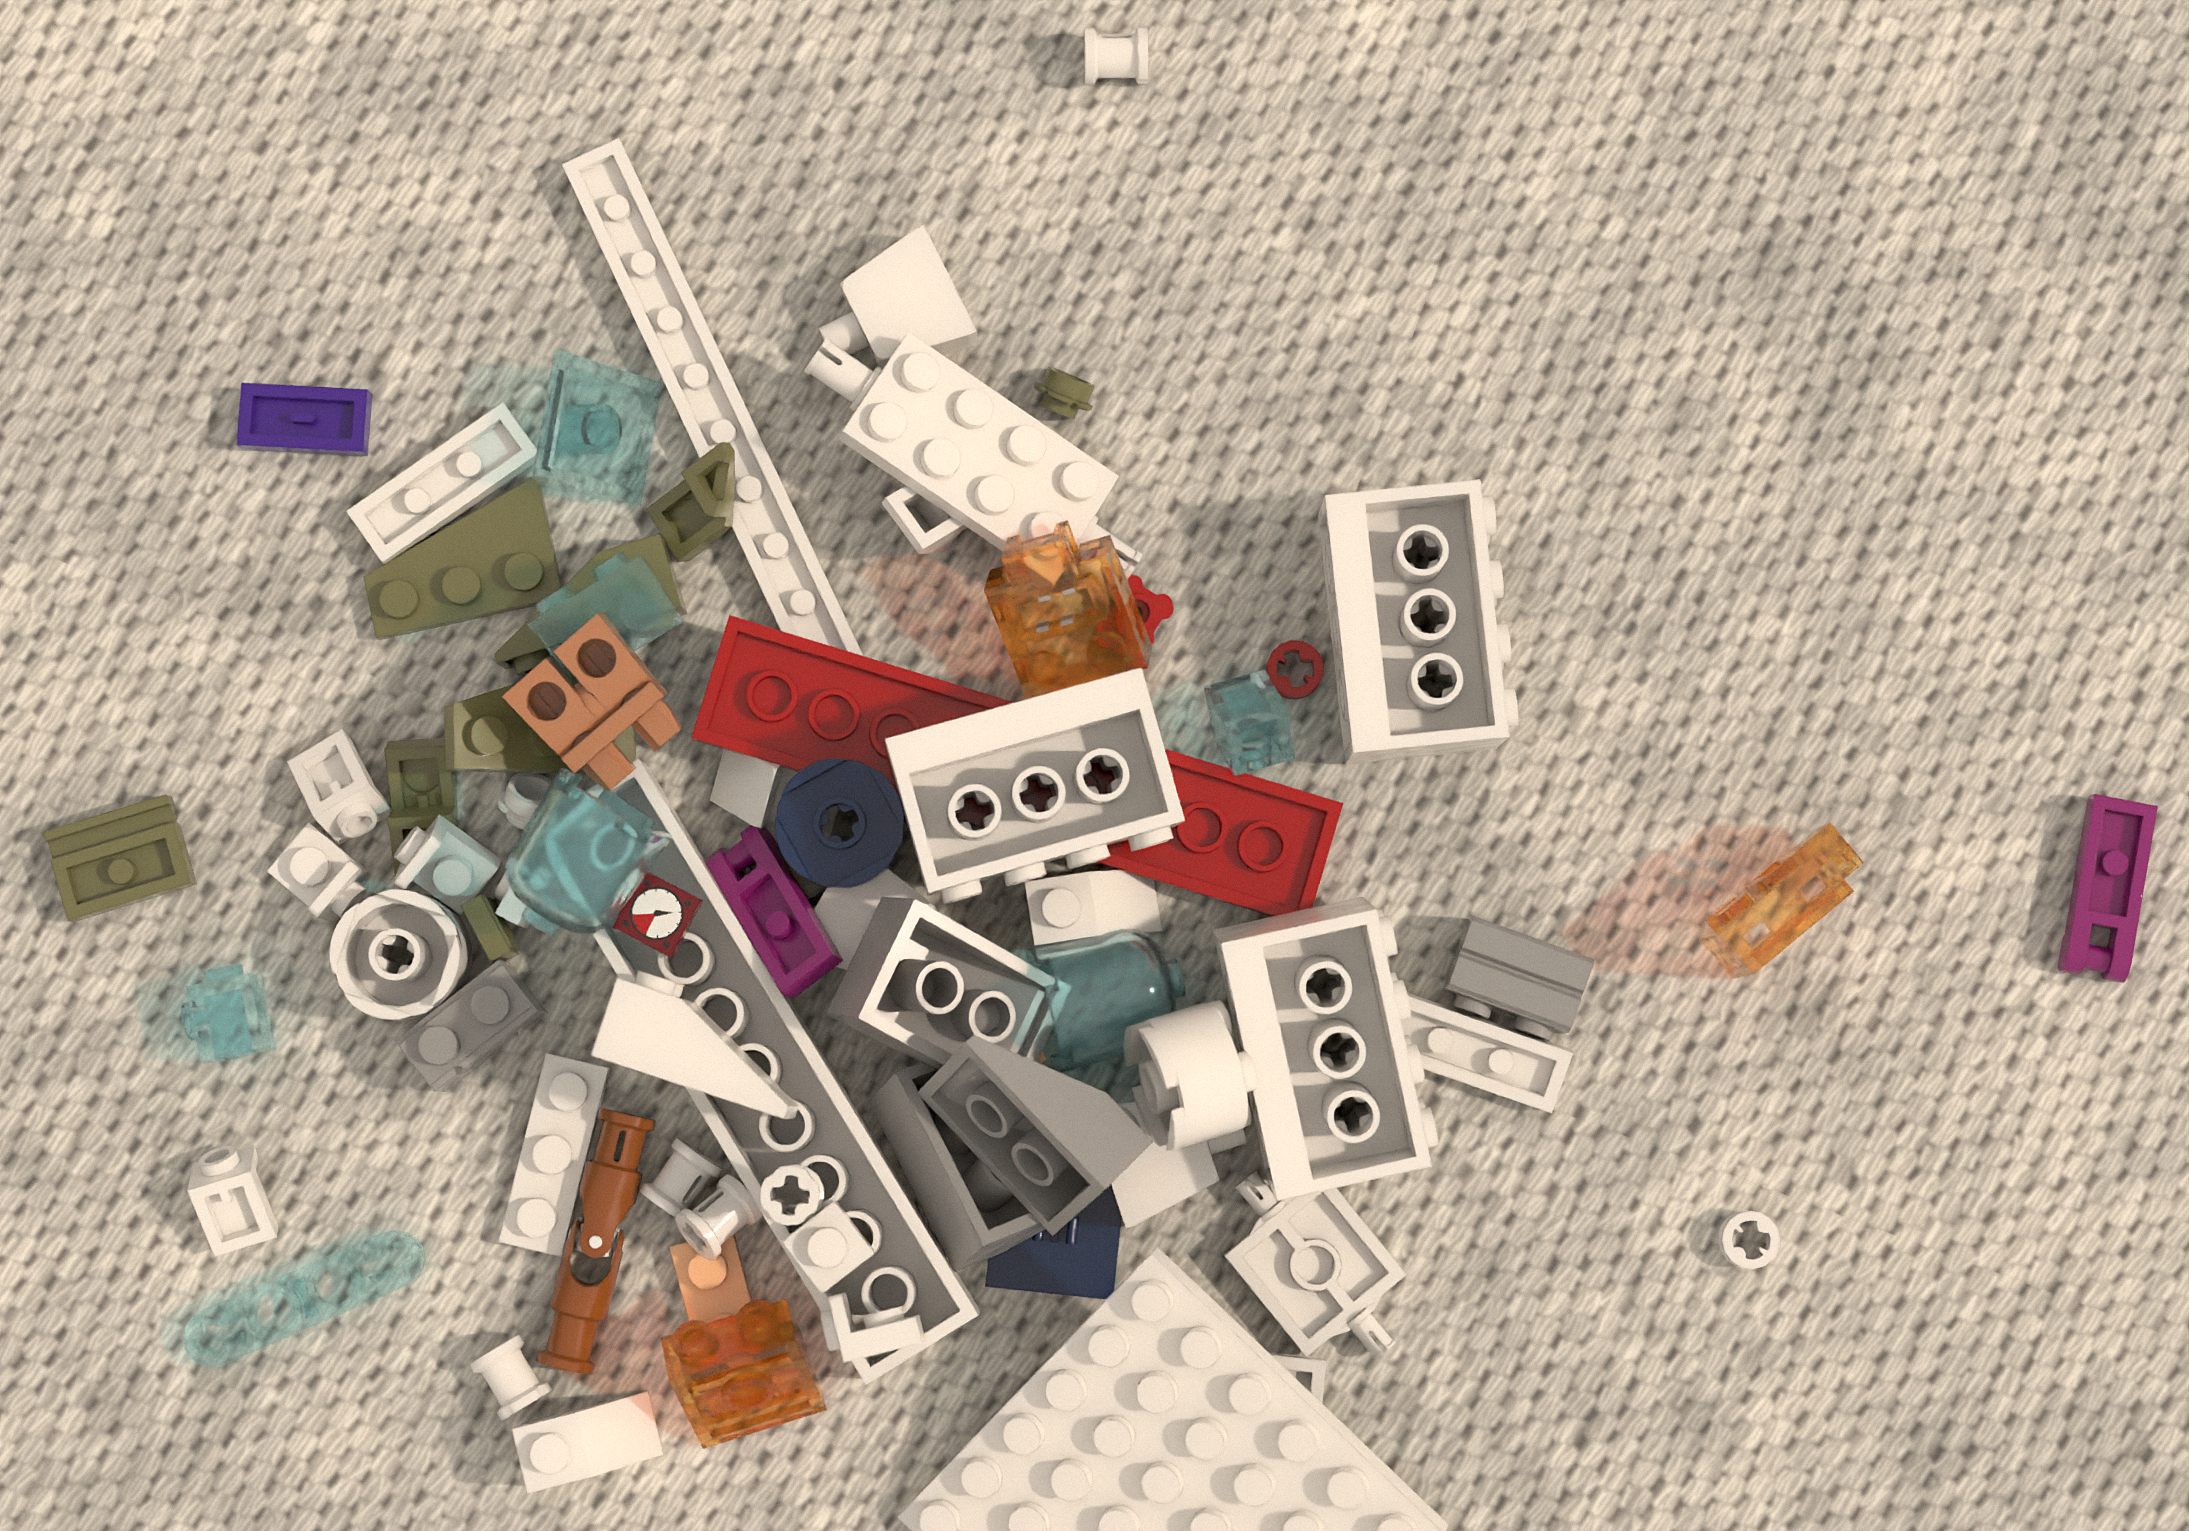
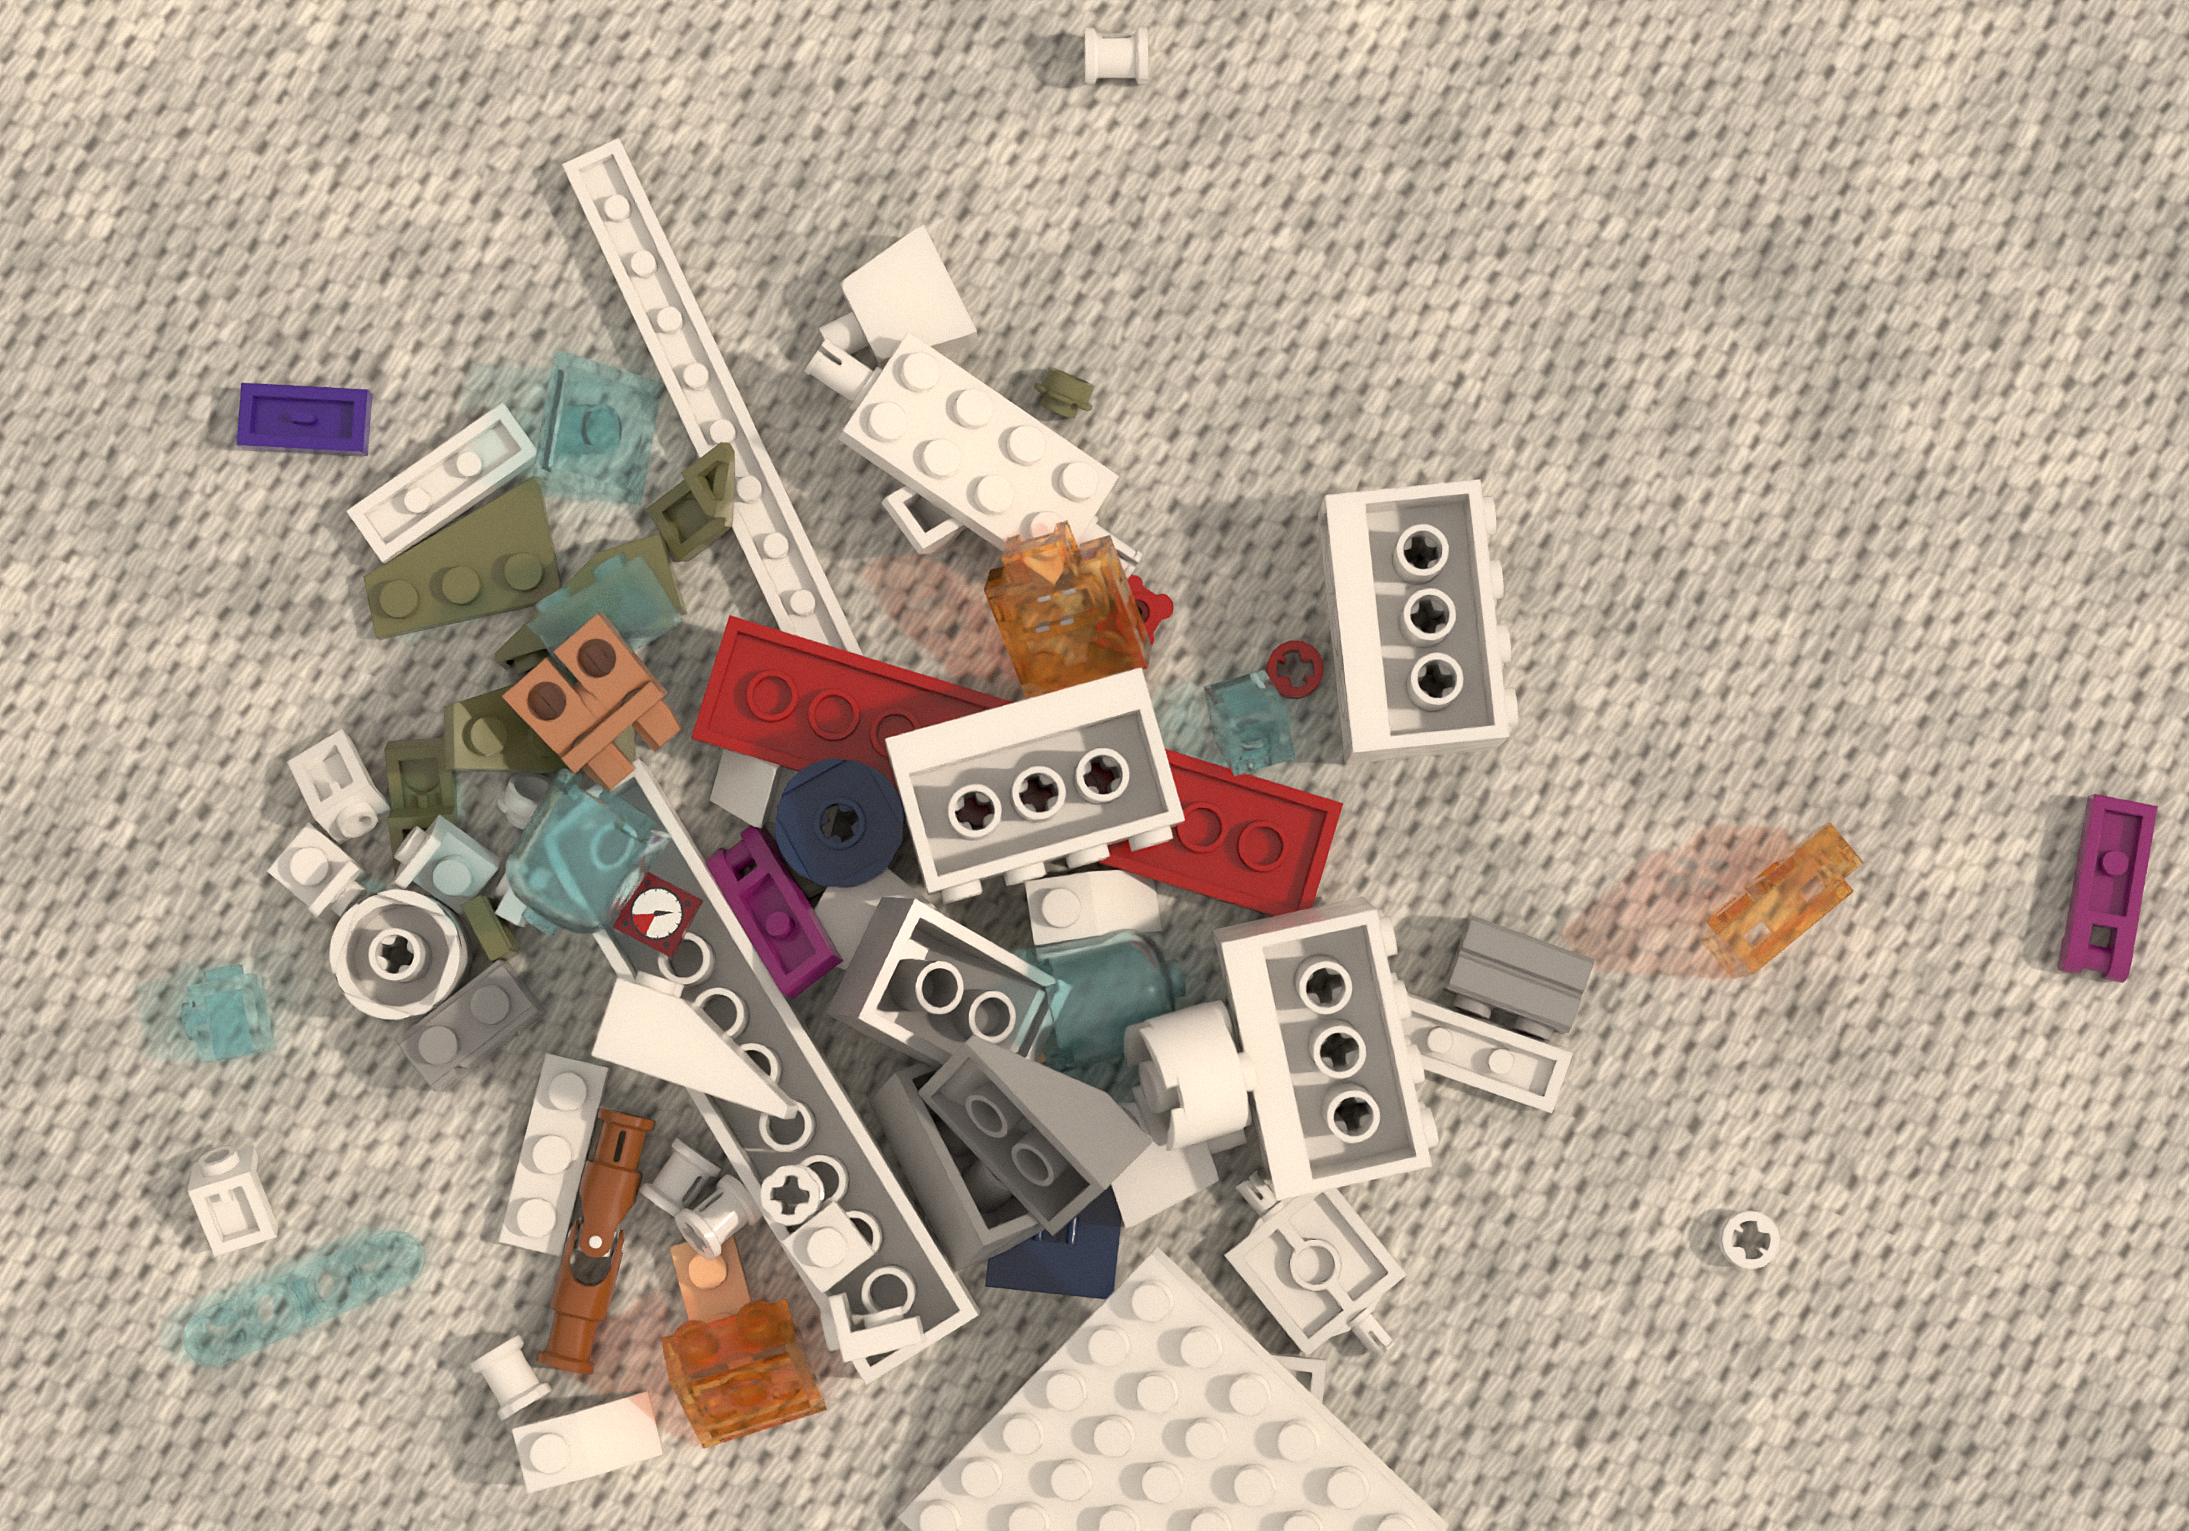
olive plate [43,795,197,922] -> none

